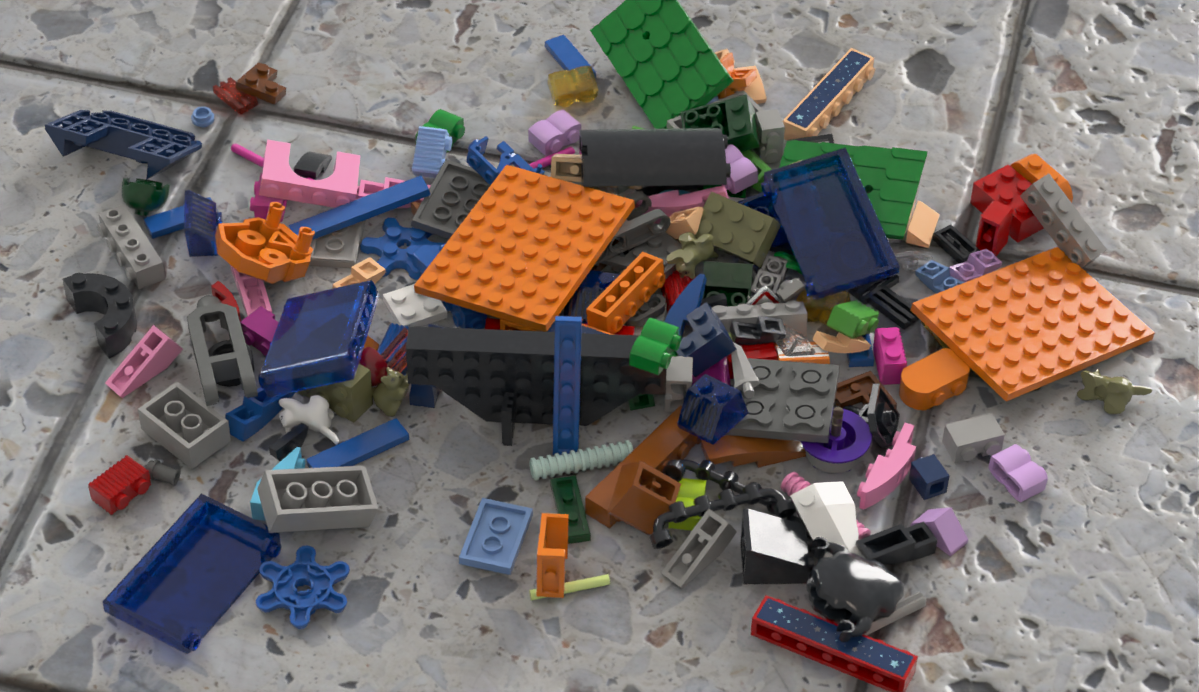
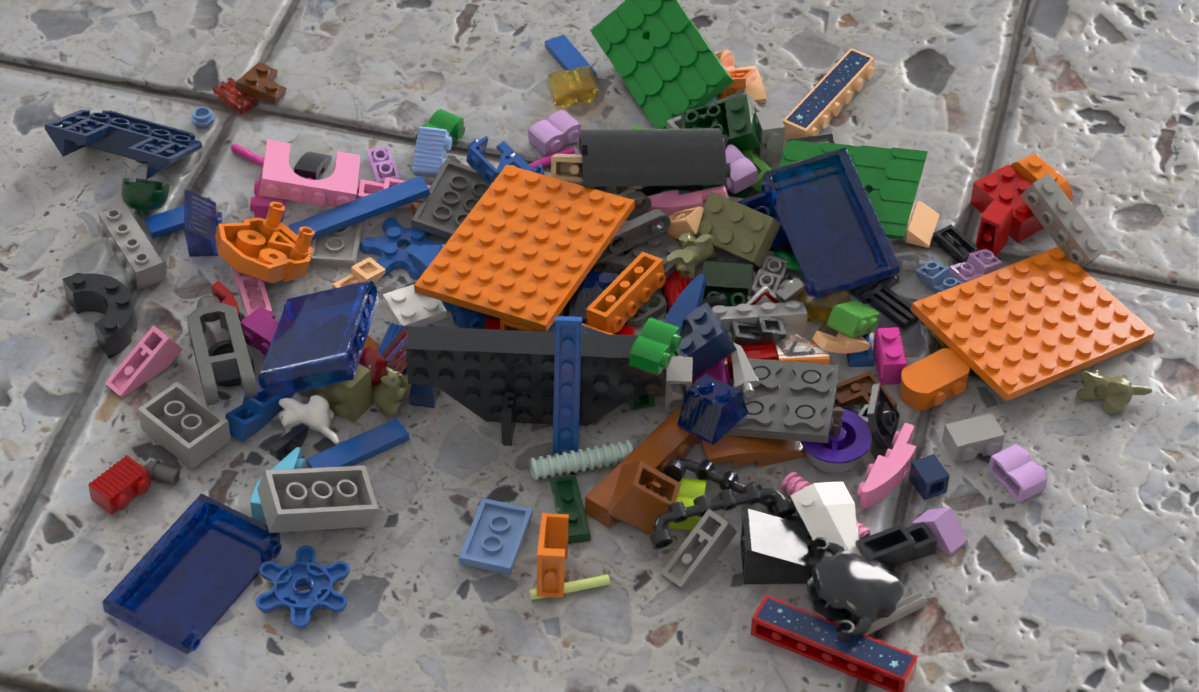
none -> lavender slope [367,146,400,183]

